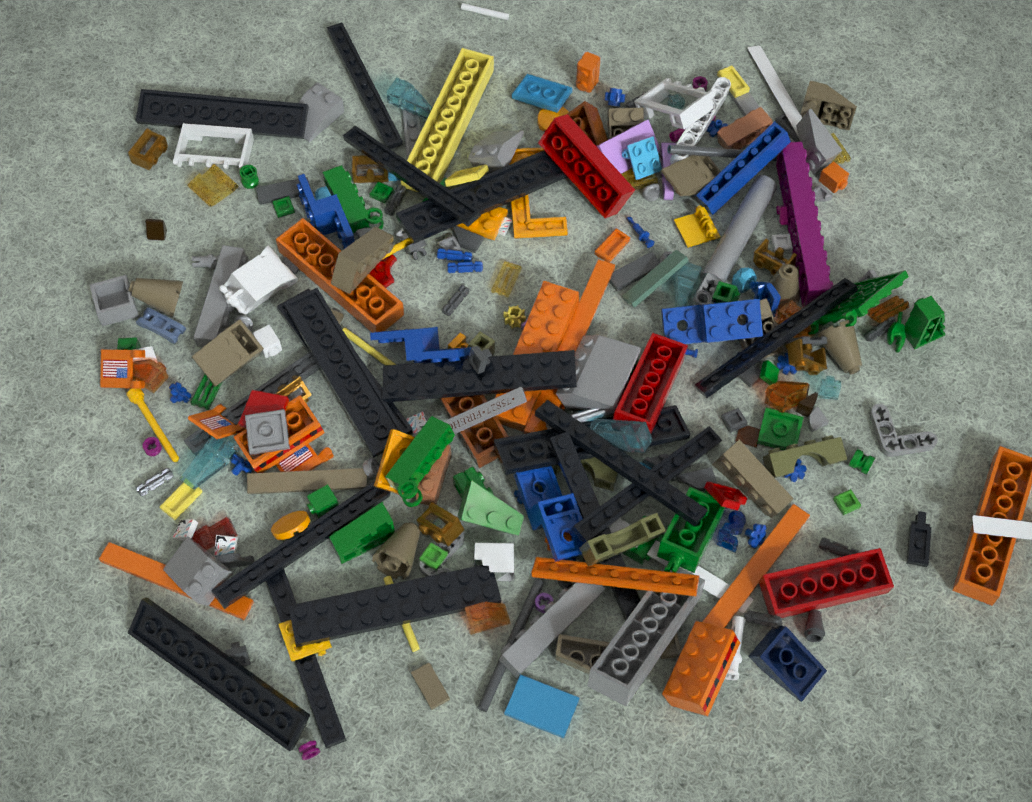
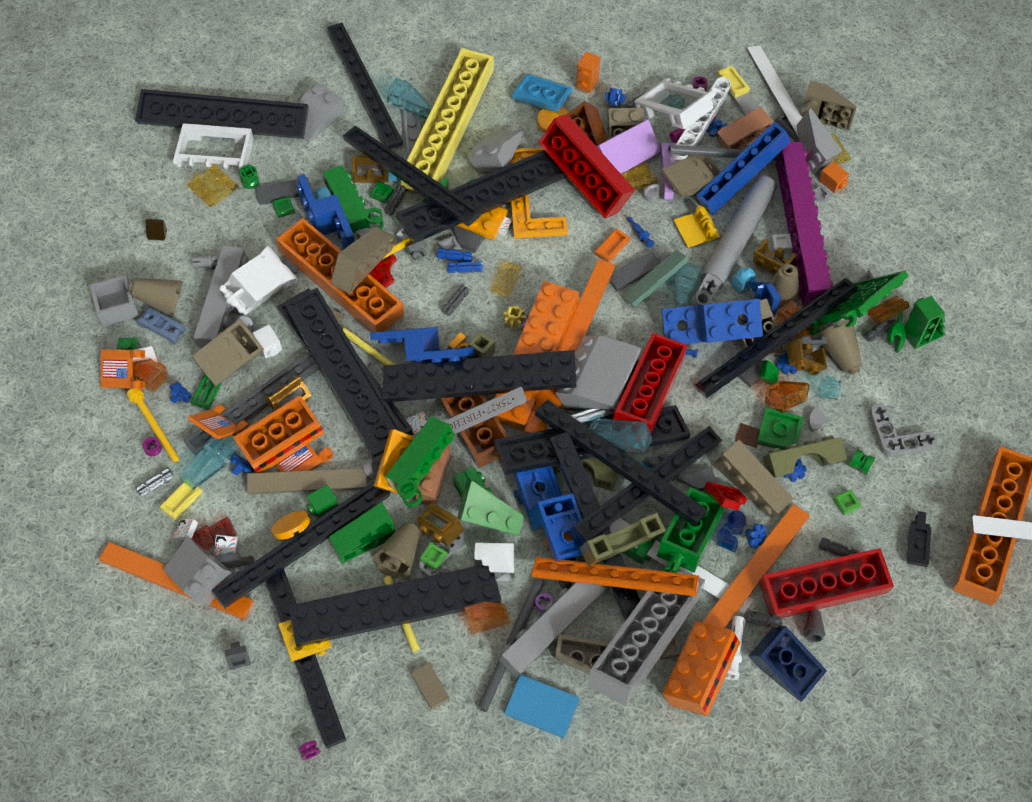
pearl gold window [128,128,168,170] -> none
black plate [128,597,310,752] -> none
red tile [238,390,289,428] -> none
light grey tile [245,409,290,455] -> none
light yellow tile [445,164,489,187] -> none
white bar [461,3,509,20] -> none
dark grey tile [468,346,492,374] -> none
medium azure hinge [622,136,662,180] -> none
green brick [712,281,741,303] -> none
dark grey tile [721,408,748,433] -> none
dark pink tile [776,205,788,225] -> none
dark brown slope [795,392,818,417] -> none

